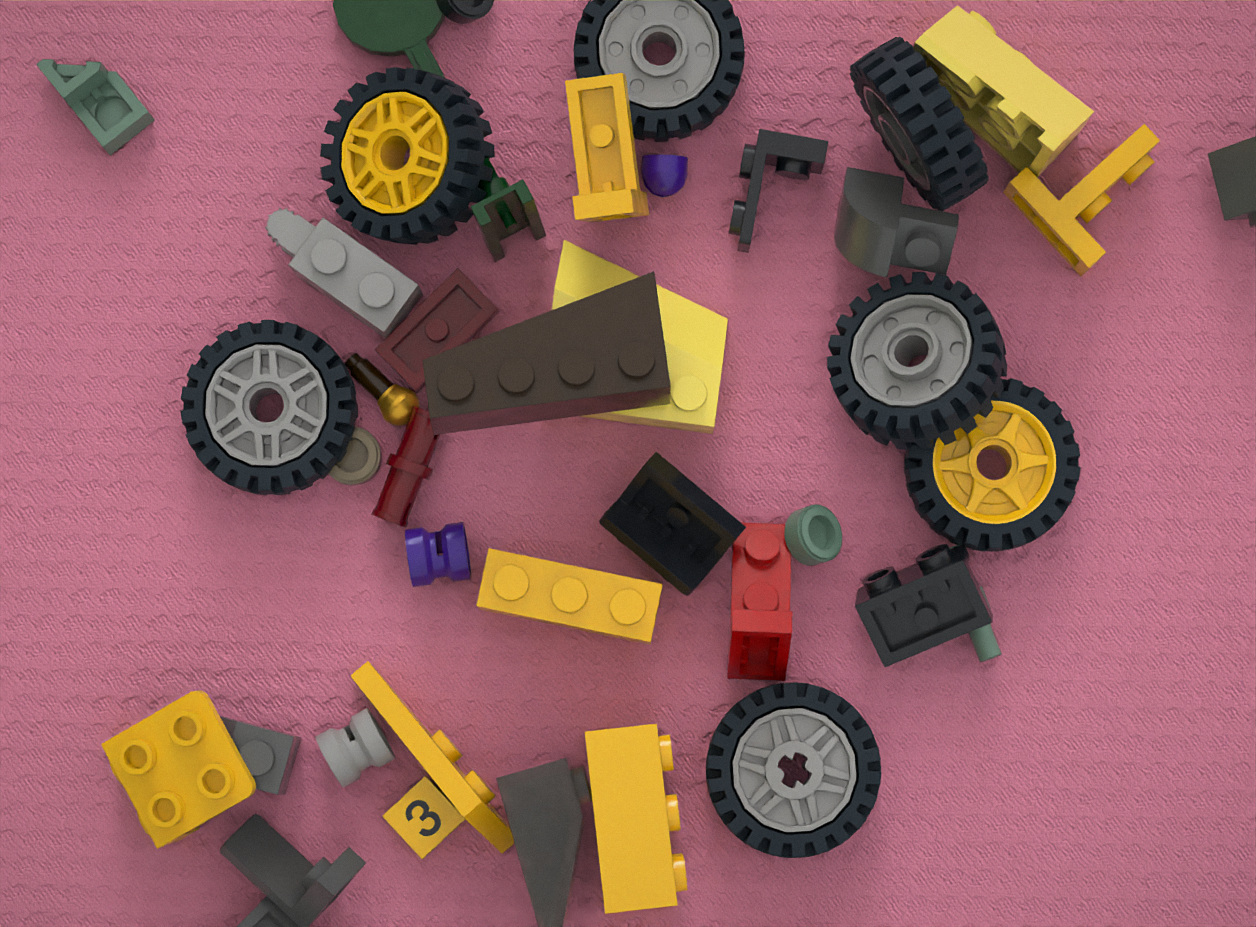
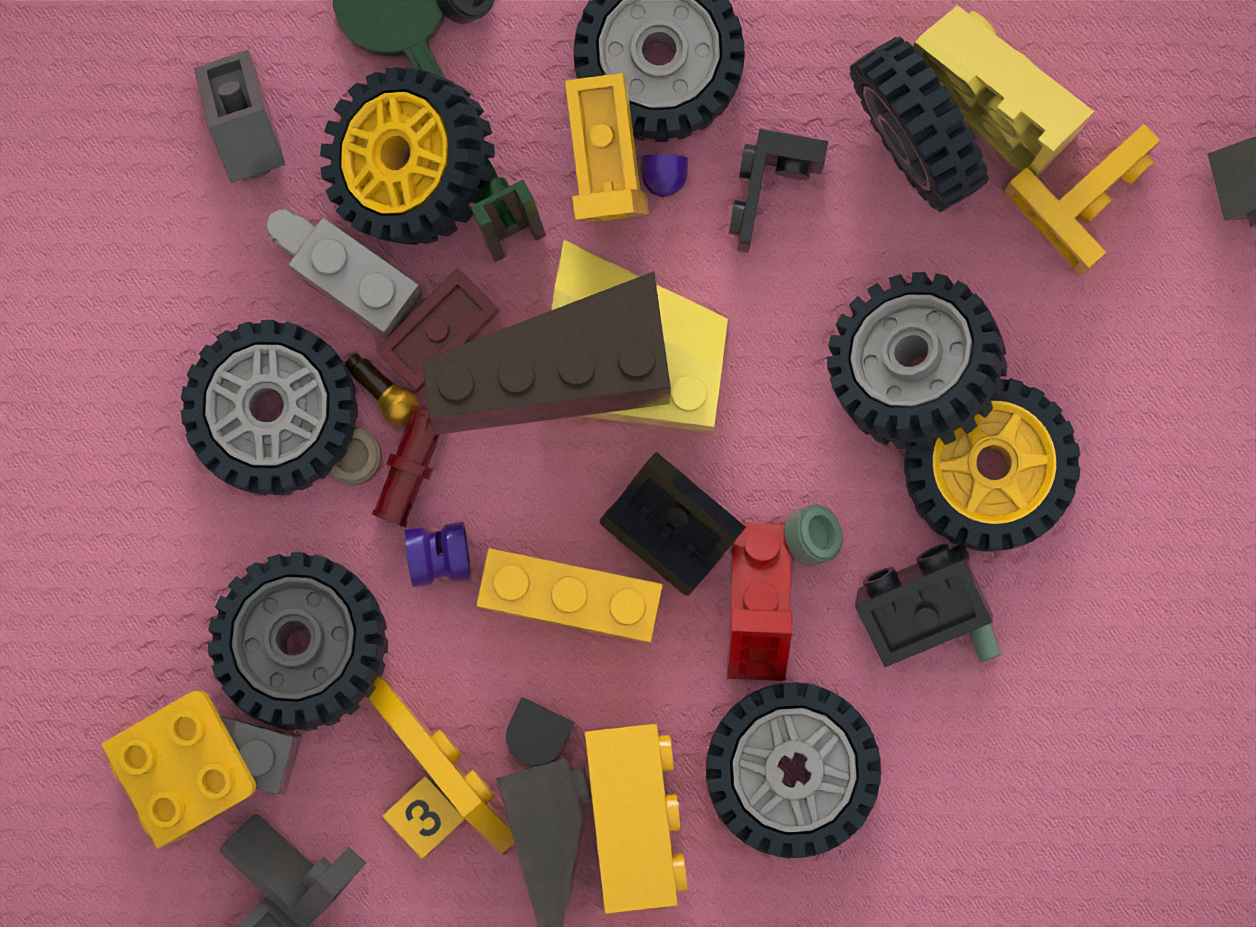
sand green slope [36,59,155,155] -> none
light grey wheel [315,708,396,787] -> none
dark grey brick [834,167,959,277] -> none
none -> dark grey slope [194,50,286,183]
none -> wheel [208,552,388,731]
none -> black tile [506,697,575,766]

